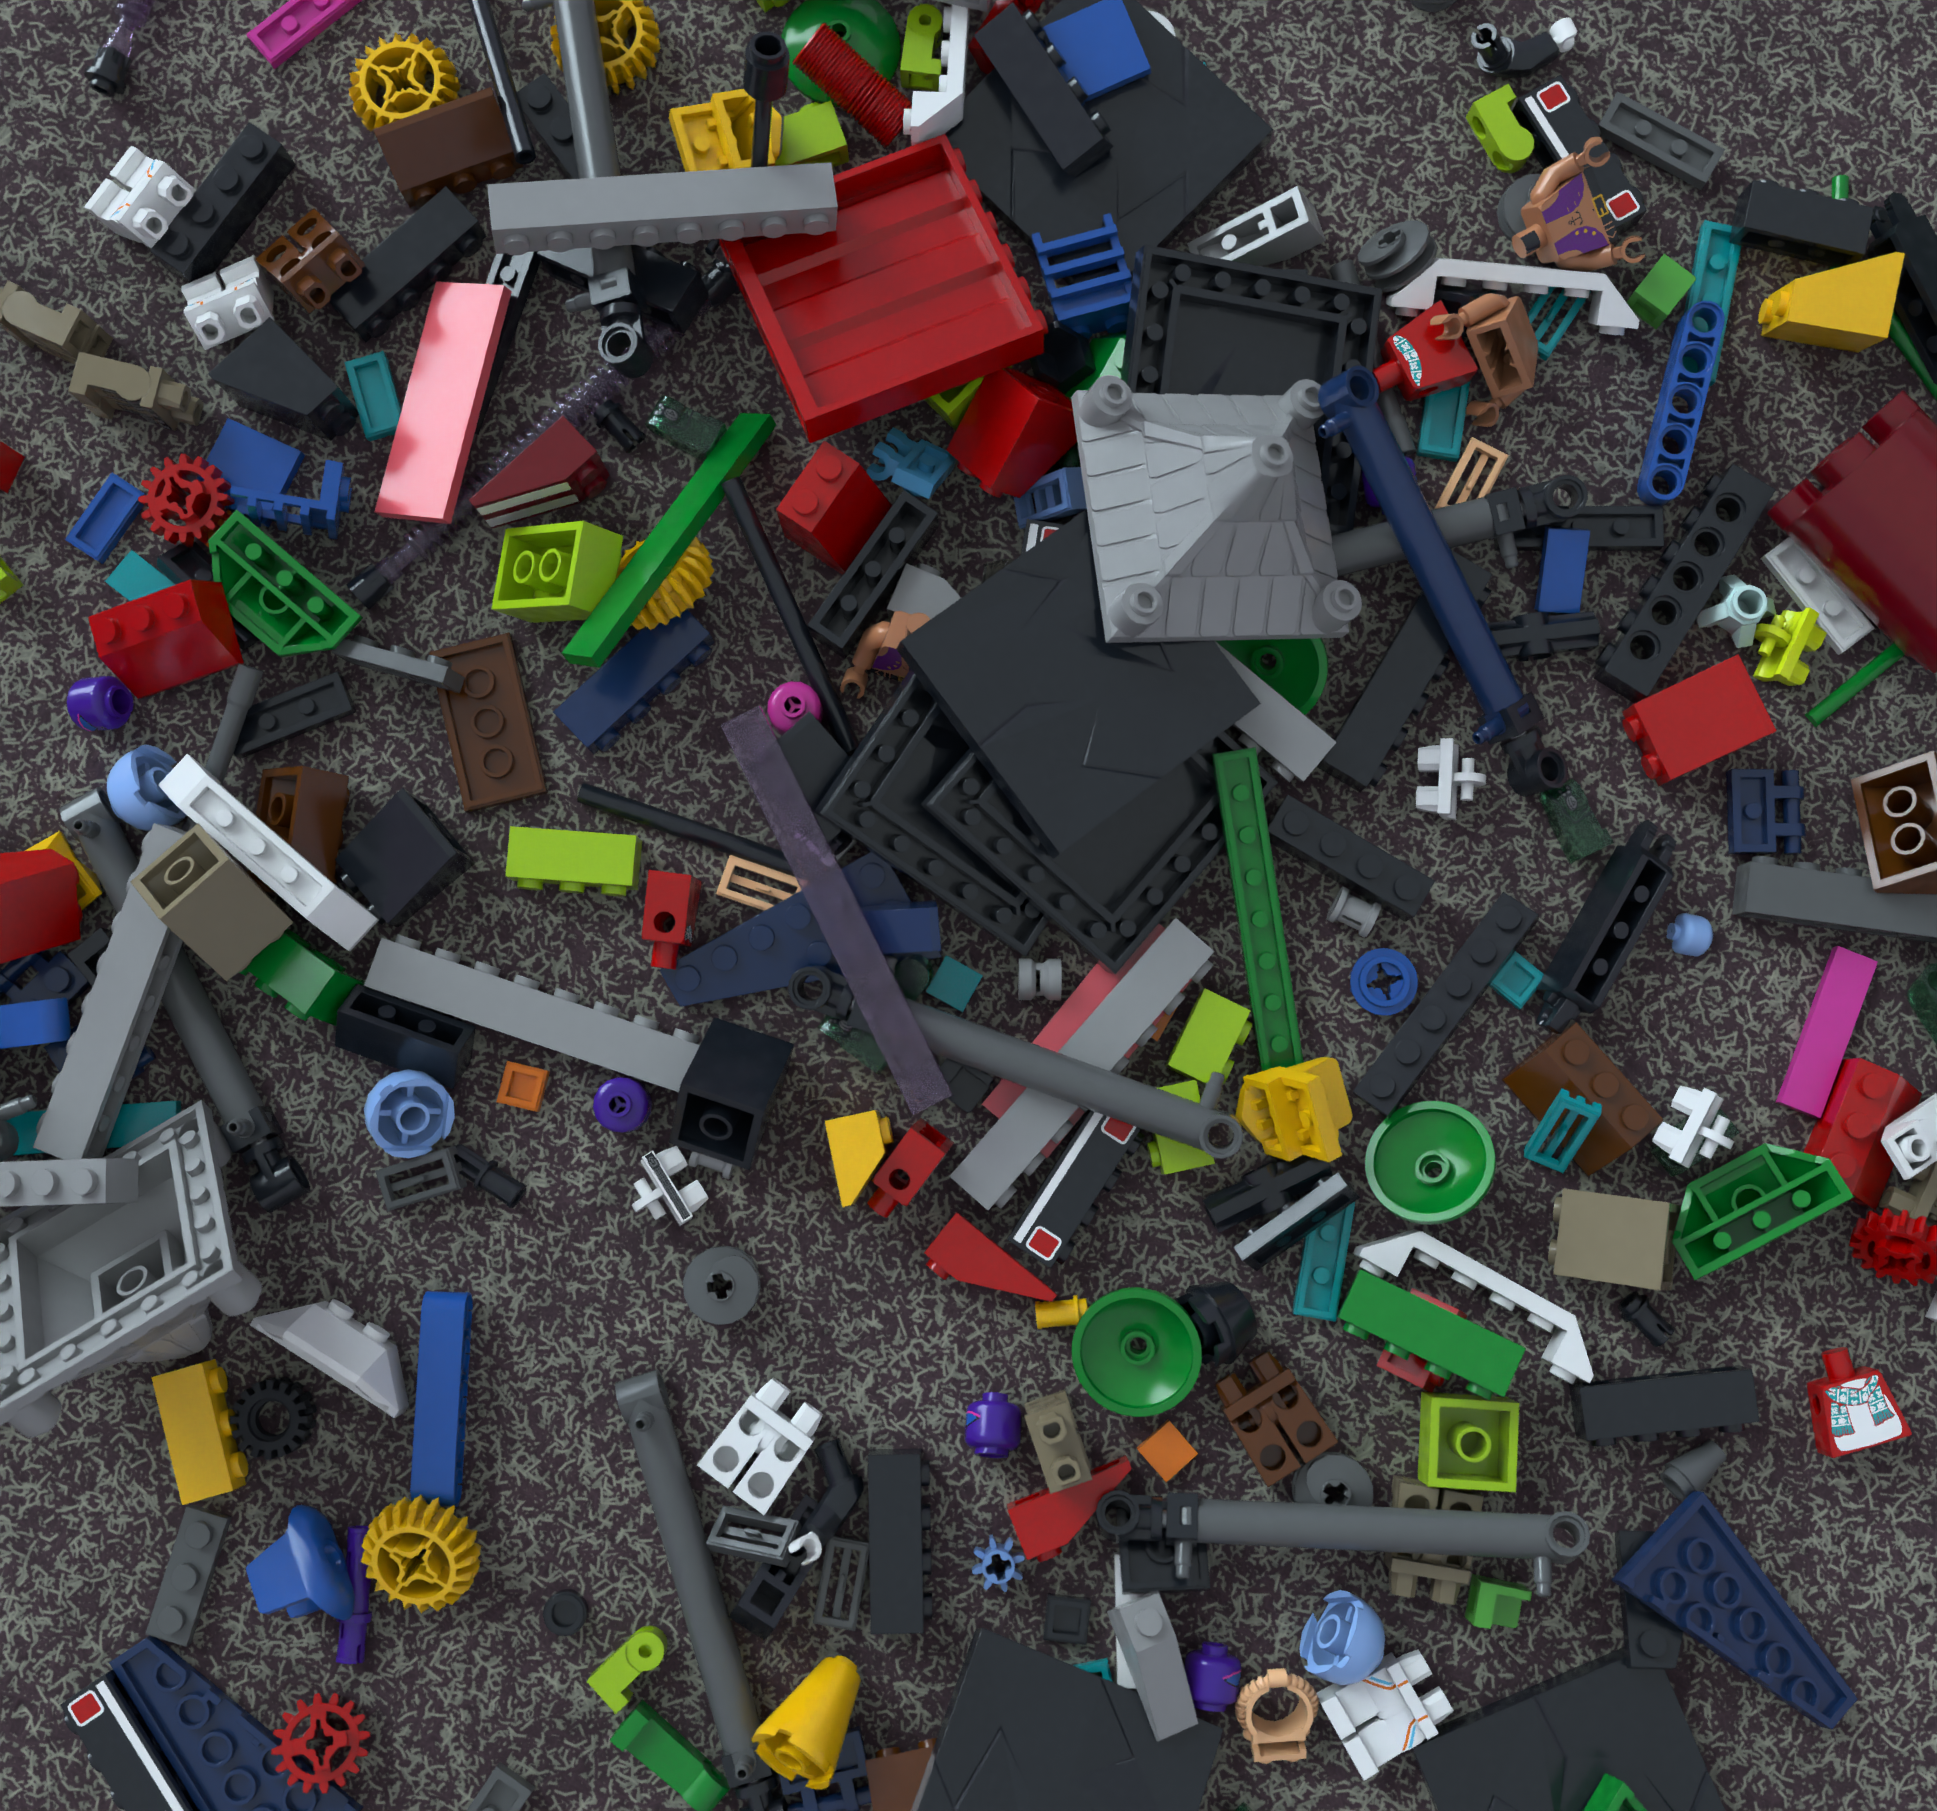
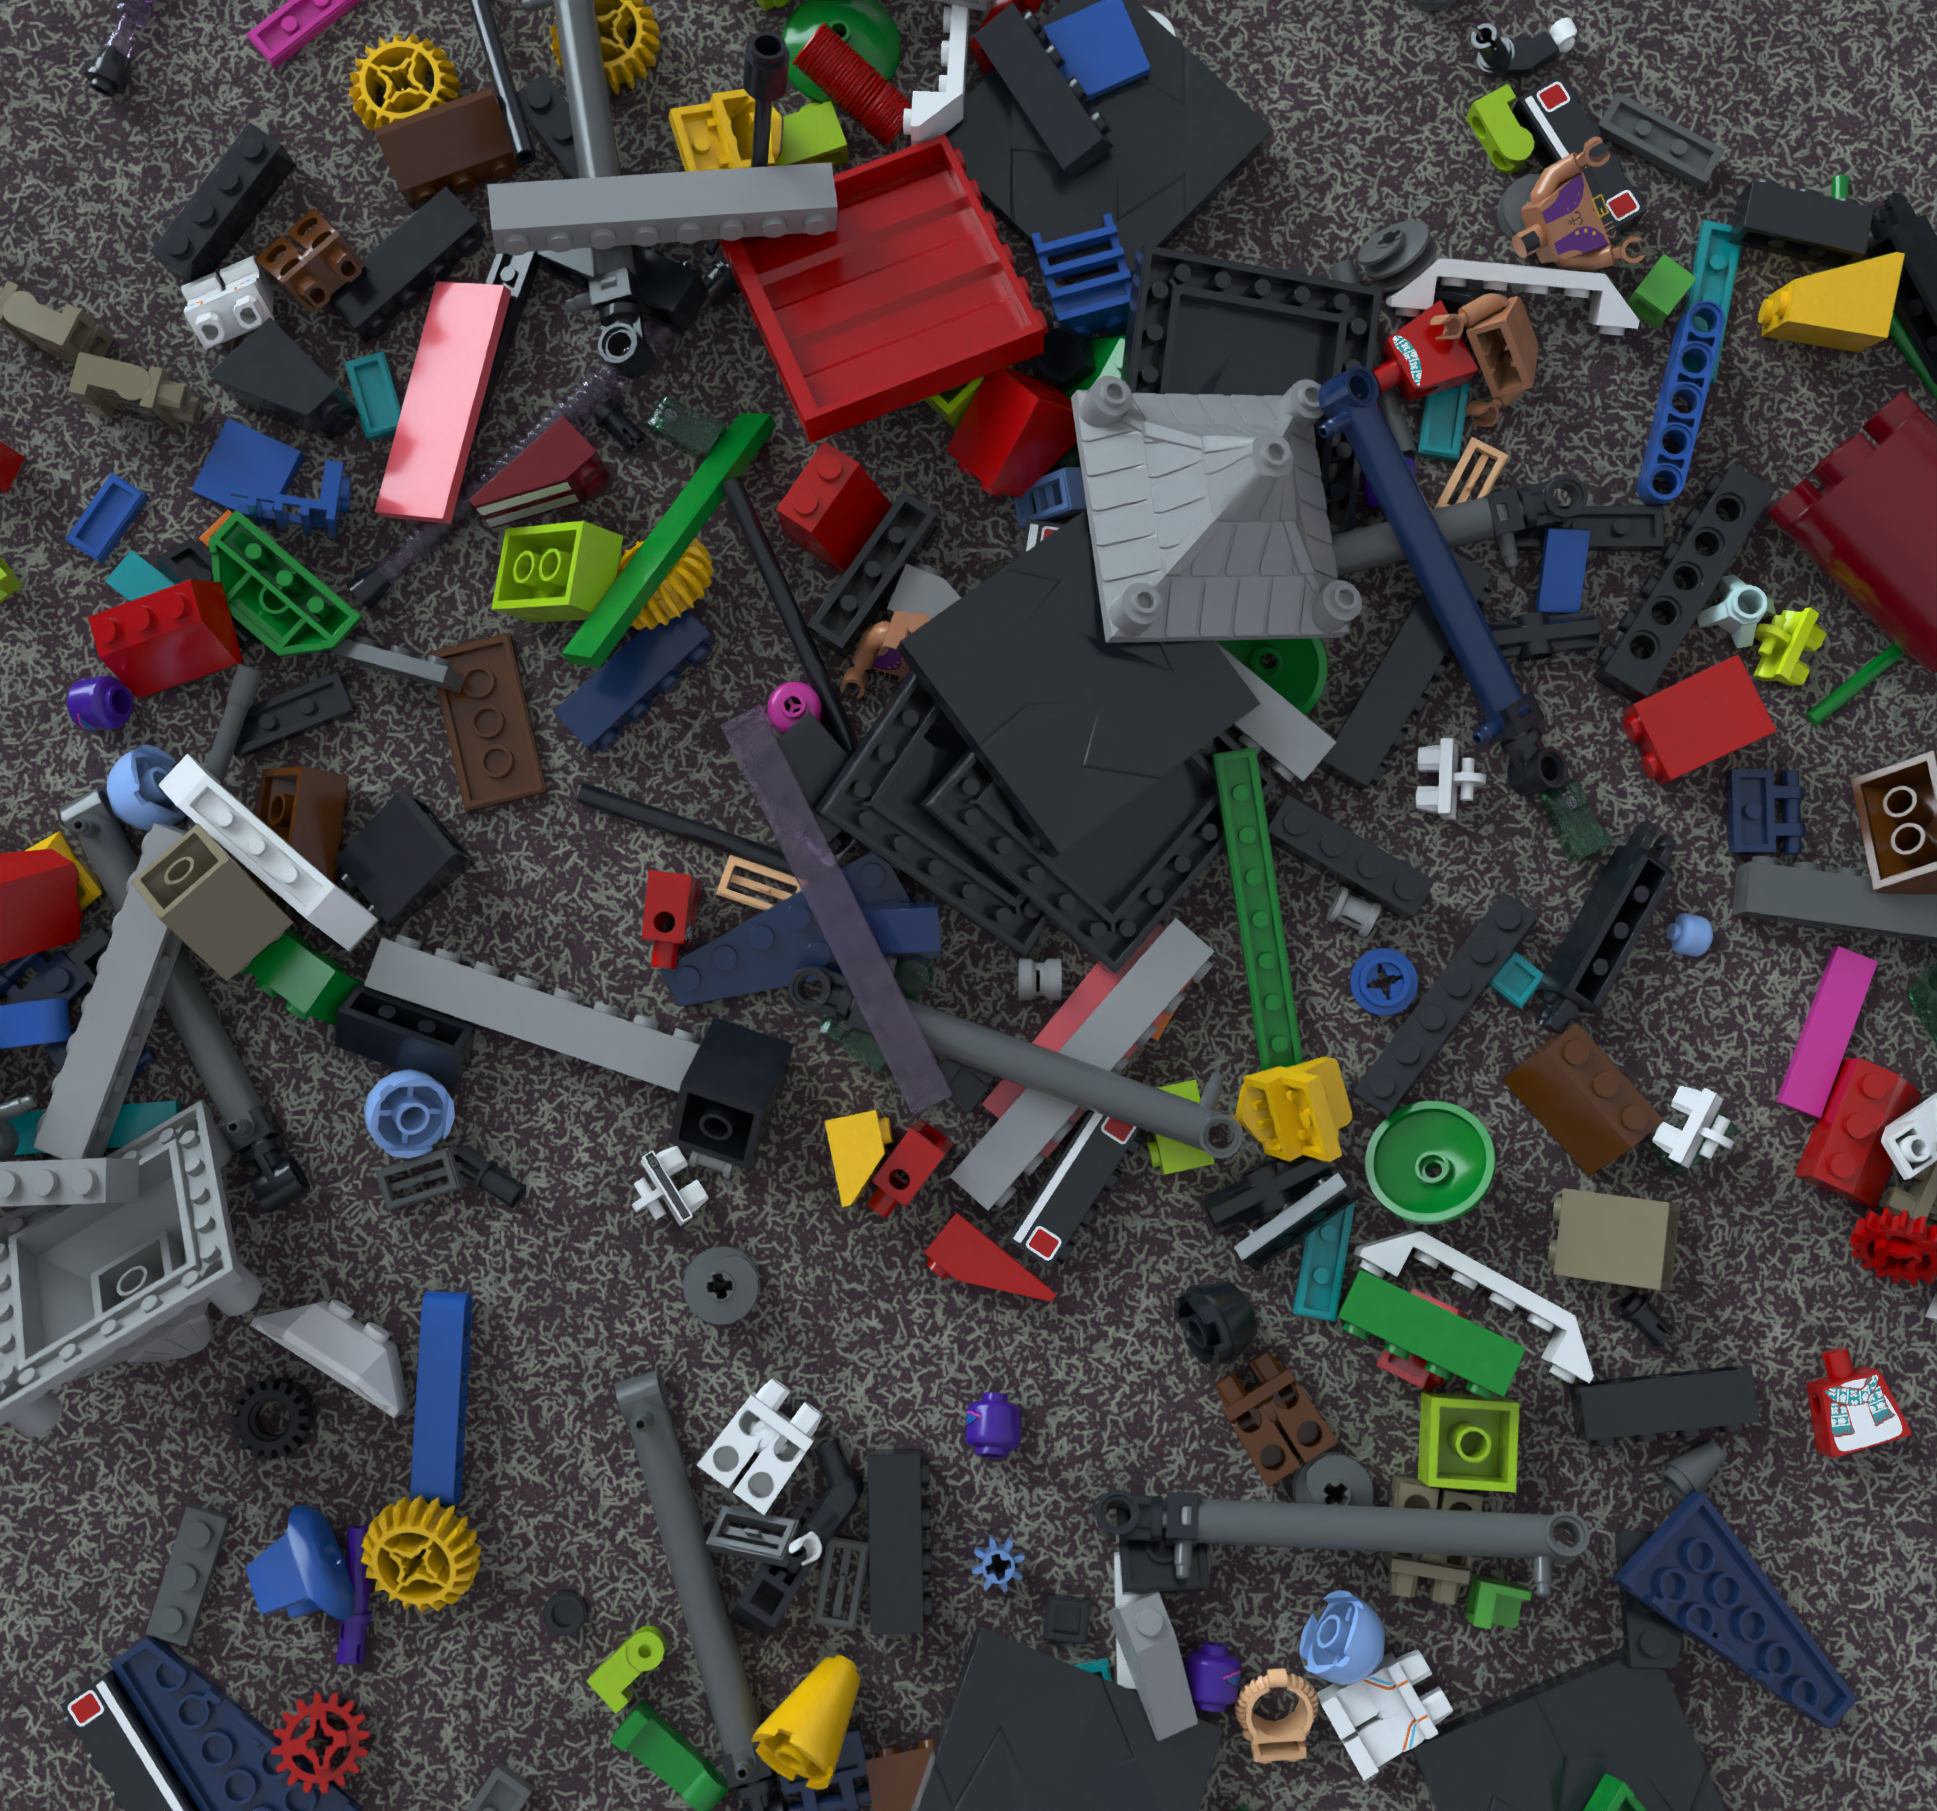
white hips [84,146,196,248] -> none
red gear [138,454,234,547] -> none
yellow brick [151,1359,248,1505] -> none
orange tile [496,1061,550,1112] -> none
lime brick [505,826,642,897] -> none
dark purple head [593,1077,652,1133] -> none
dark azure plate [866,428,957,499] -> none
lime leg [900,4,943,92] -> none
teal tile [926,955,983,1013] -> none
red slope [1007,1455,1132,1562] -> none
dark tan hips [1024,1389,1092,1494] -> none
yellow pin [1035,1295,1088,1329] -> none
green dish [1072,1287,1202,1417] -> none
orange tile [1137,1419,1198,1483] -> none
lime brick [1165,988,1253,1086] -> none
light grey slope [1187,186,1326,266] -> none
teal tile [1523,1088,1602,1173] -> none
teal tile [1527,286,1591,361] -> none
green wedge [1672,1143,1854,1281] -> none
white tile [1760,537,1875,655] -> none

